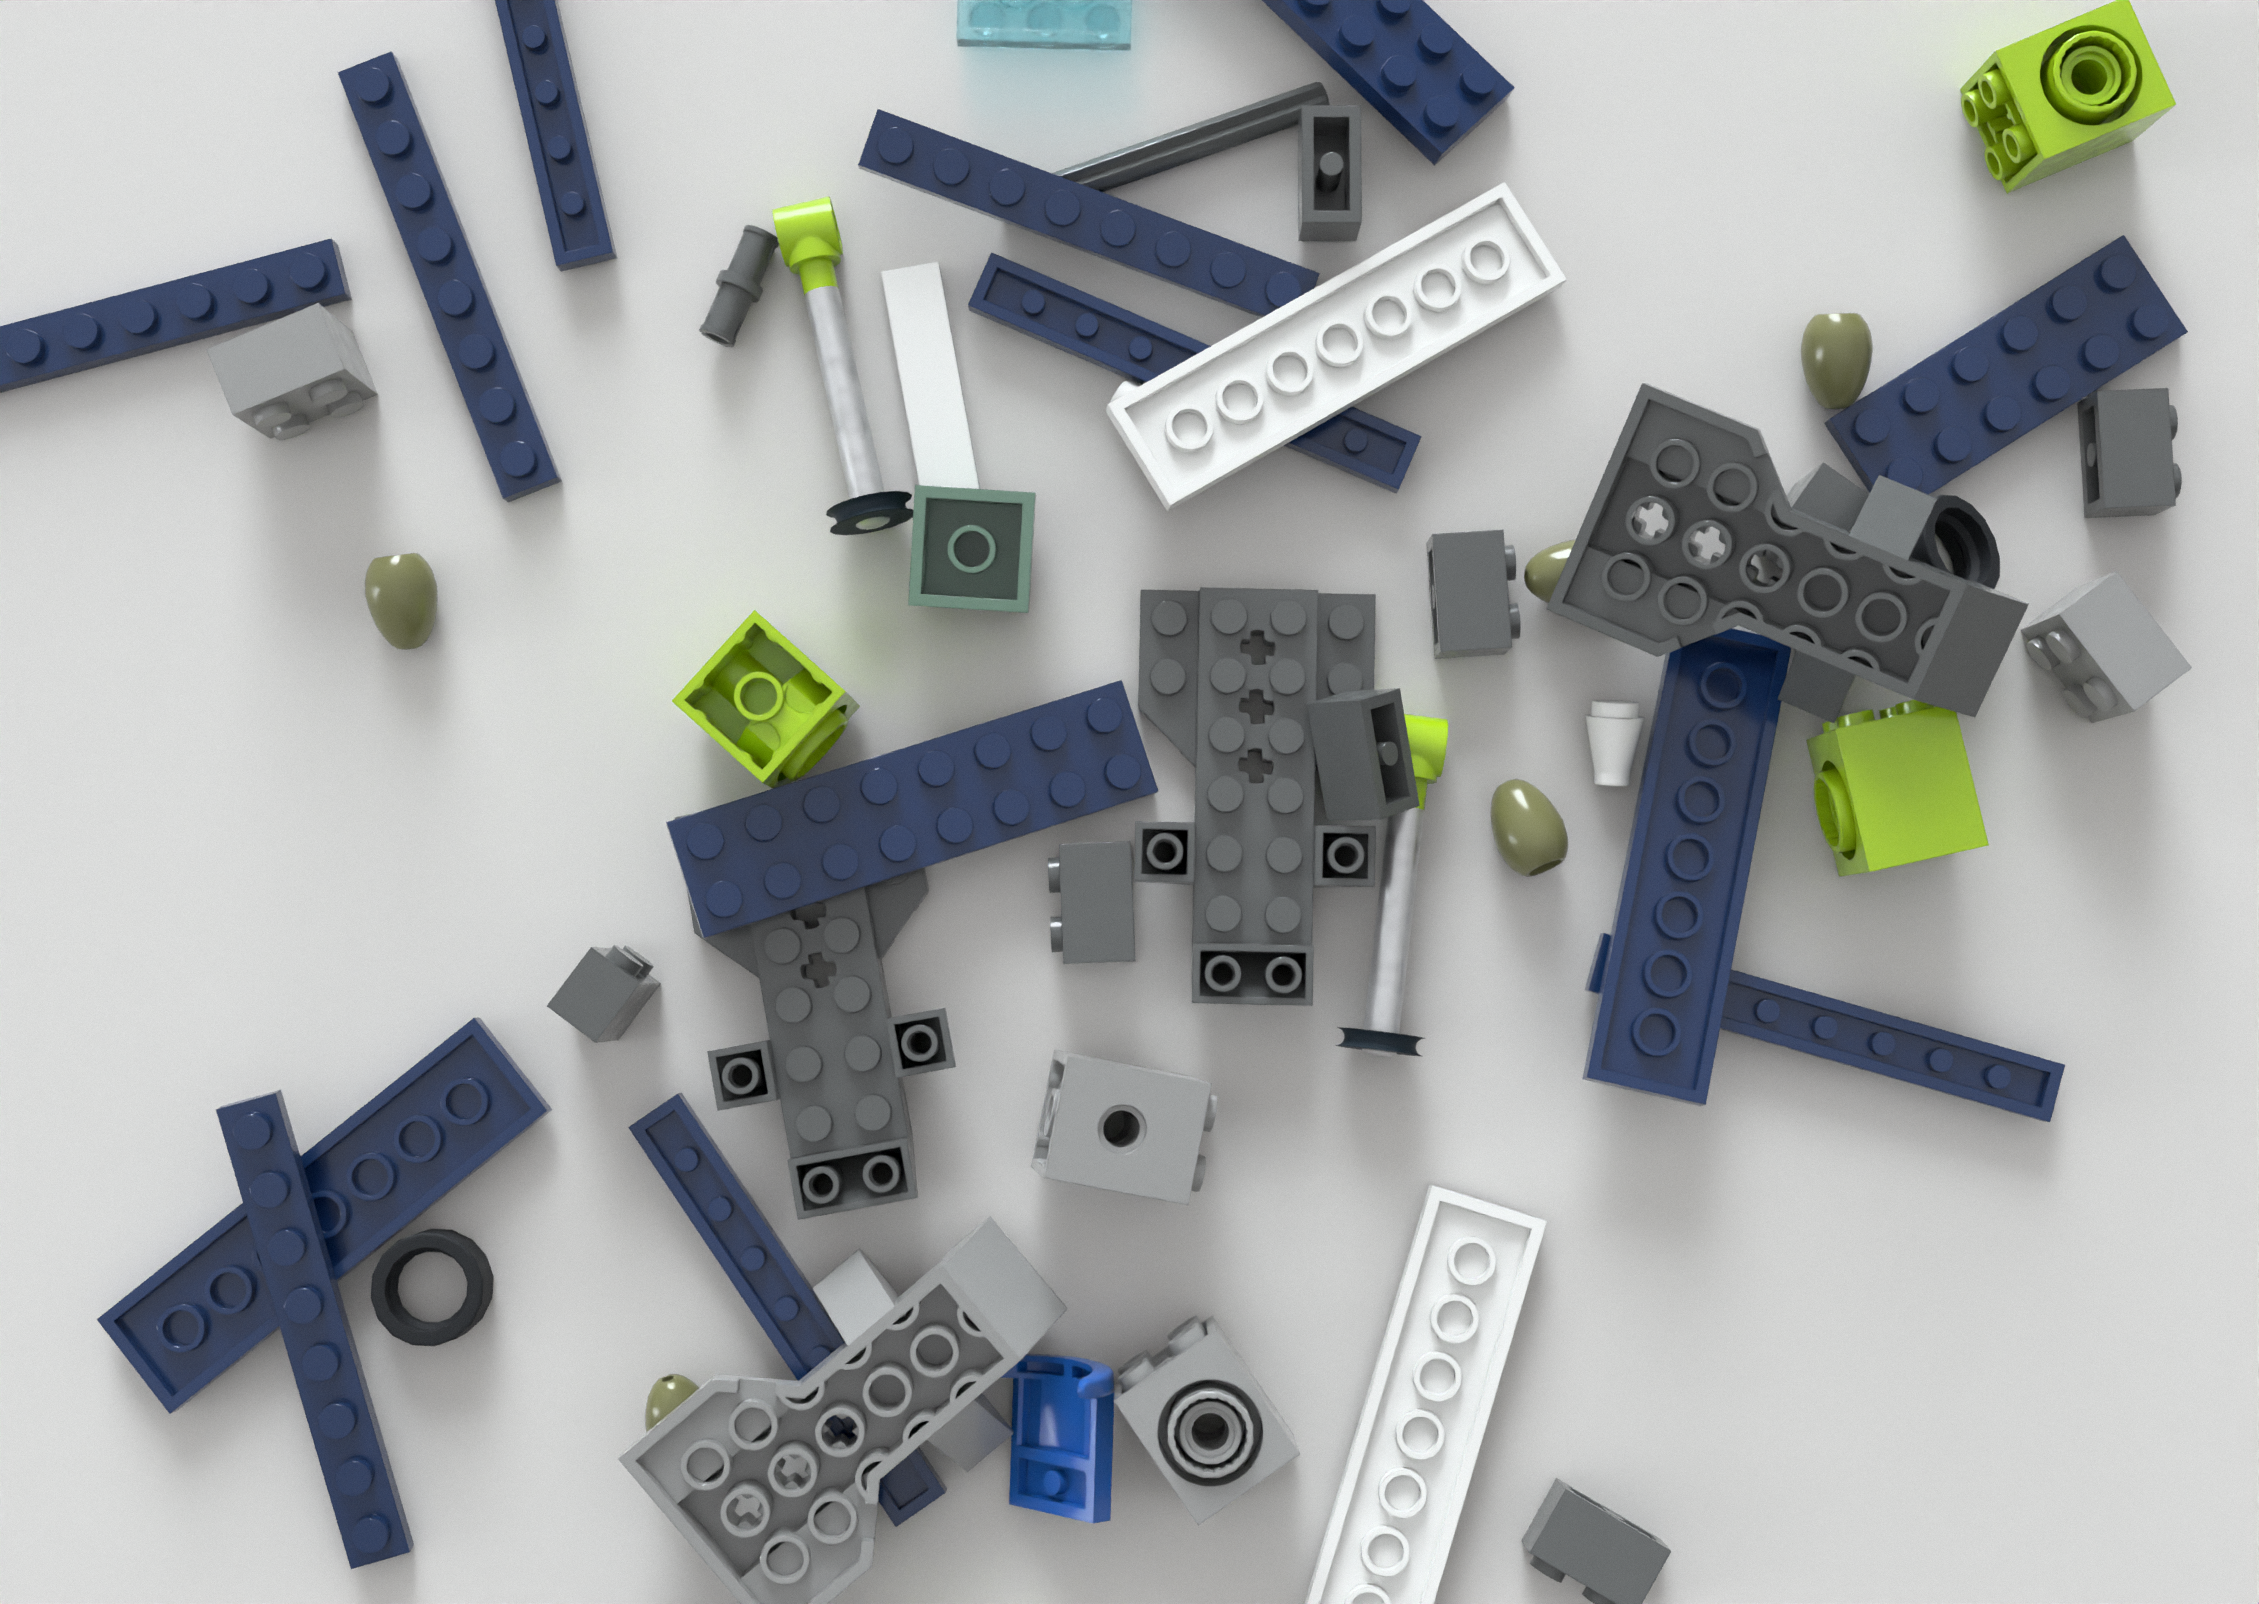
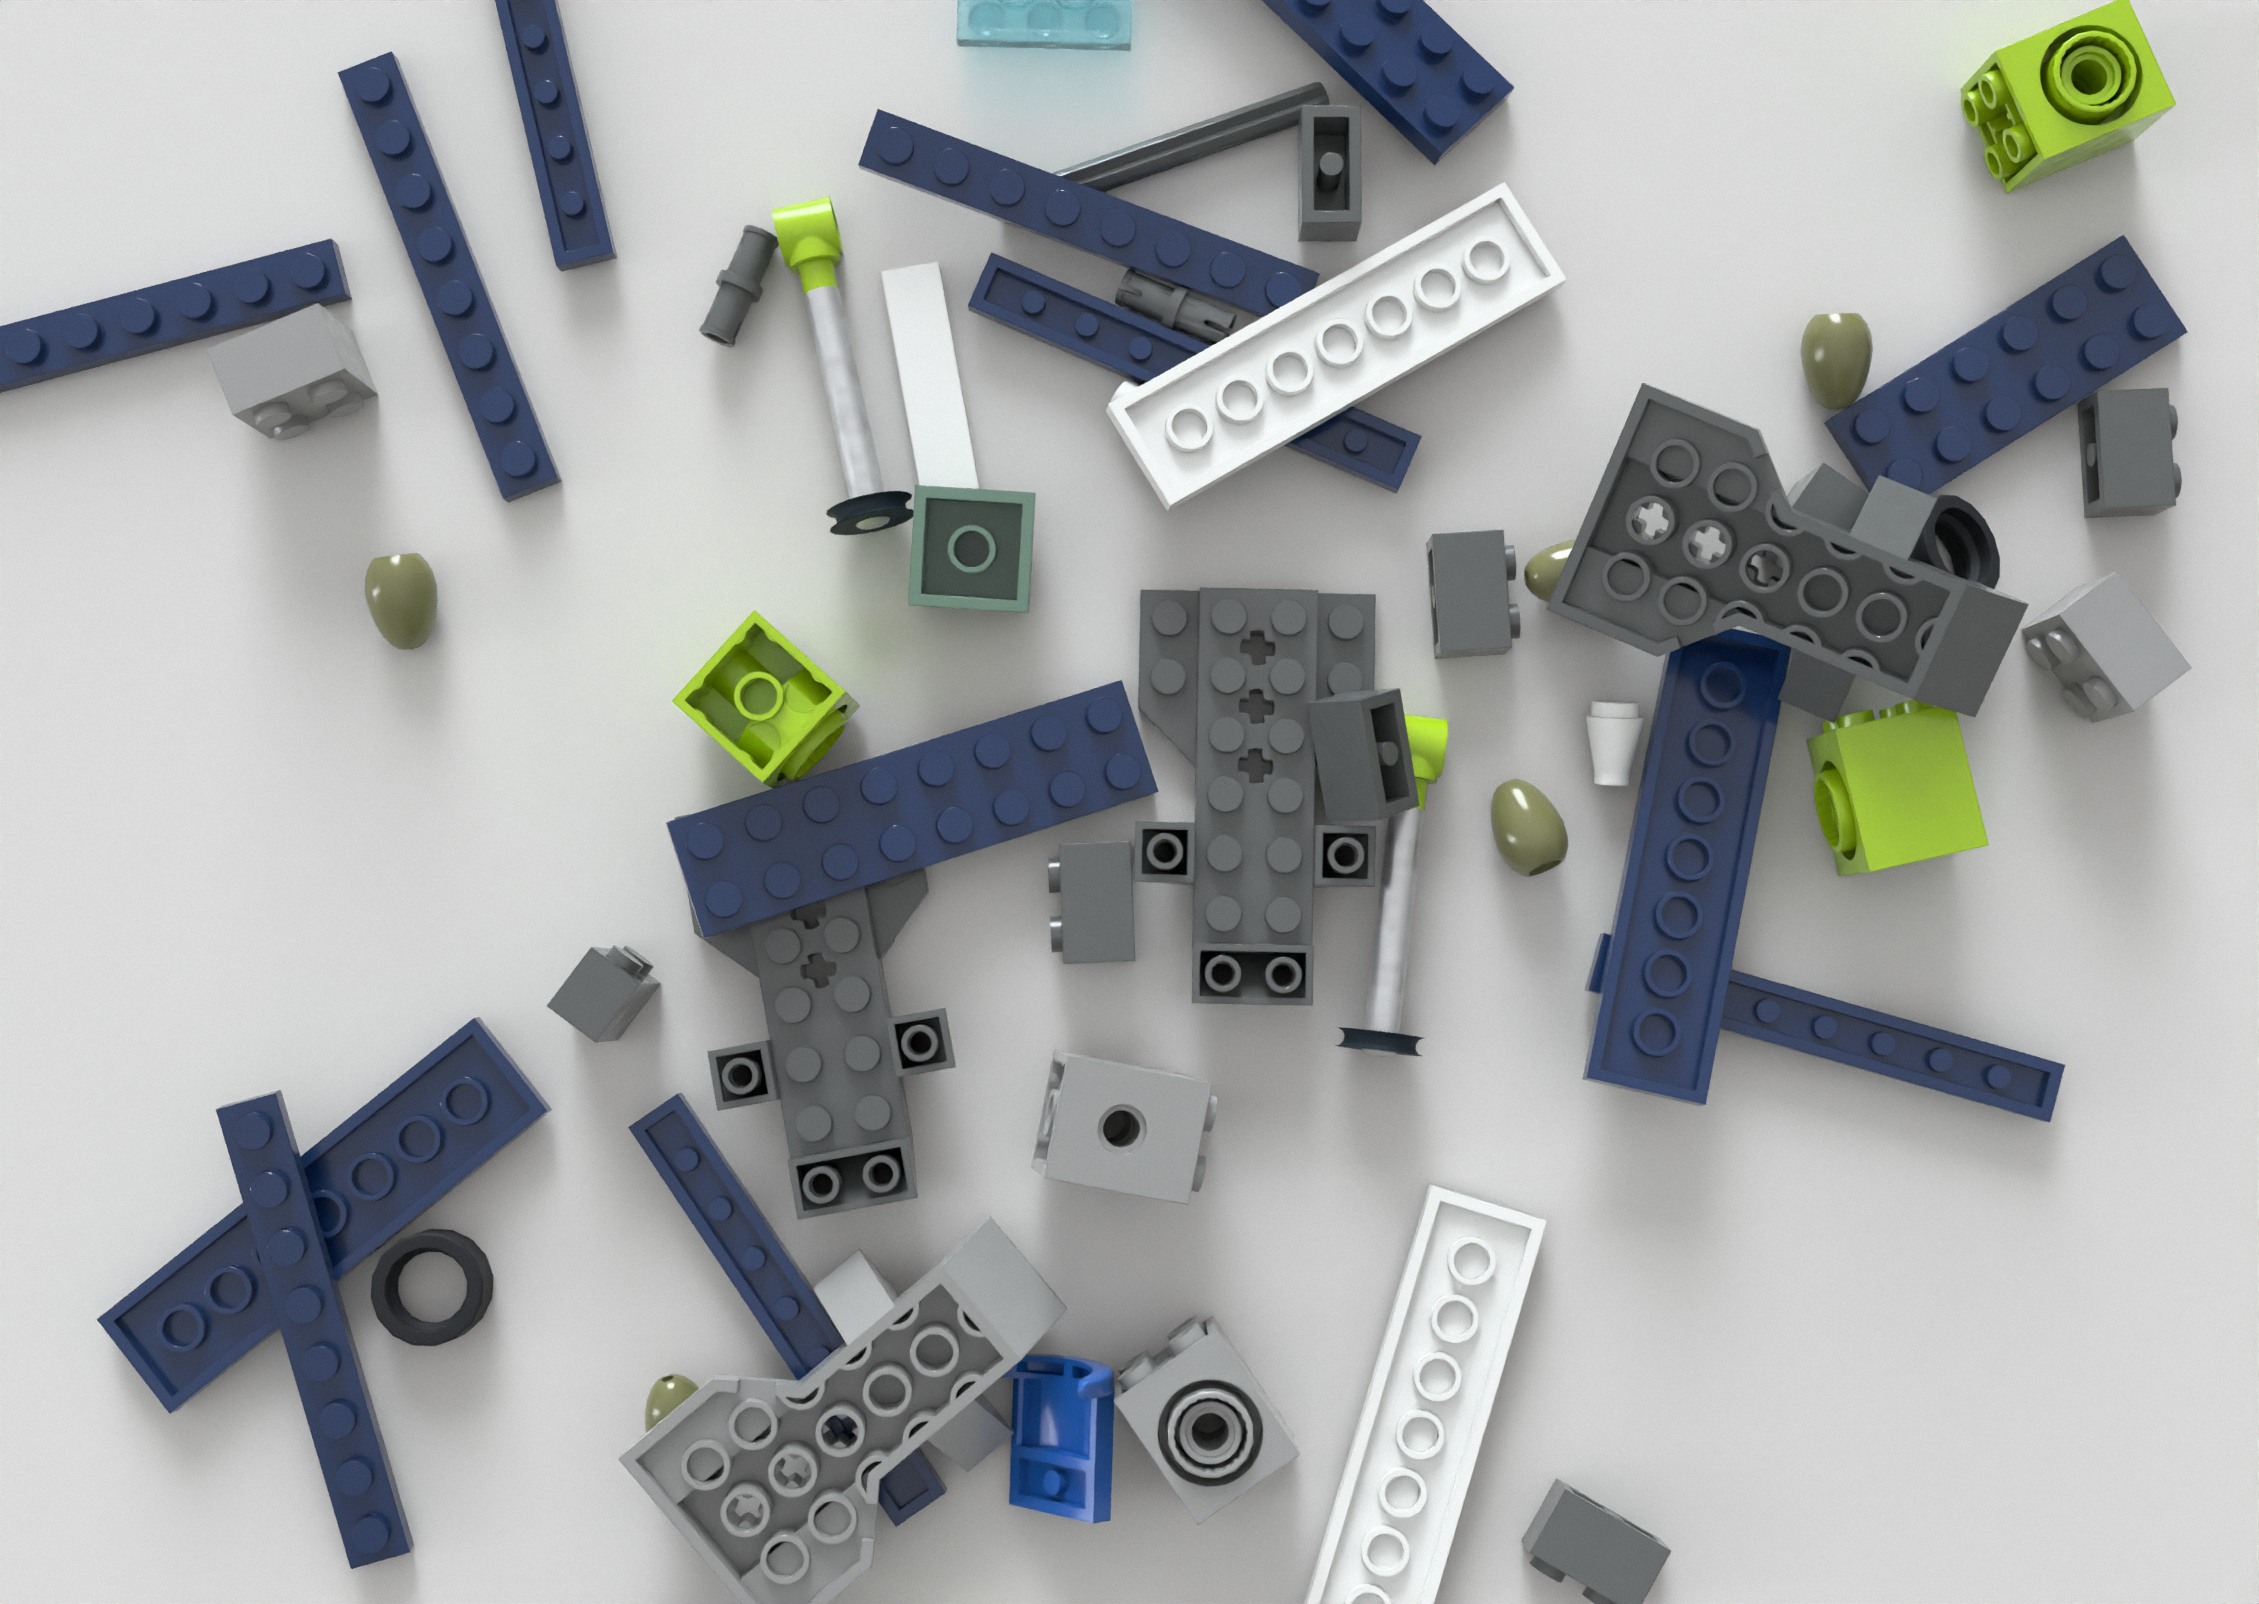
none -> dark grey pin [1115,269,1237,344]

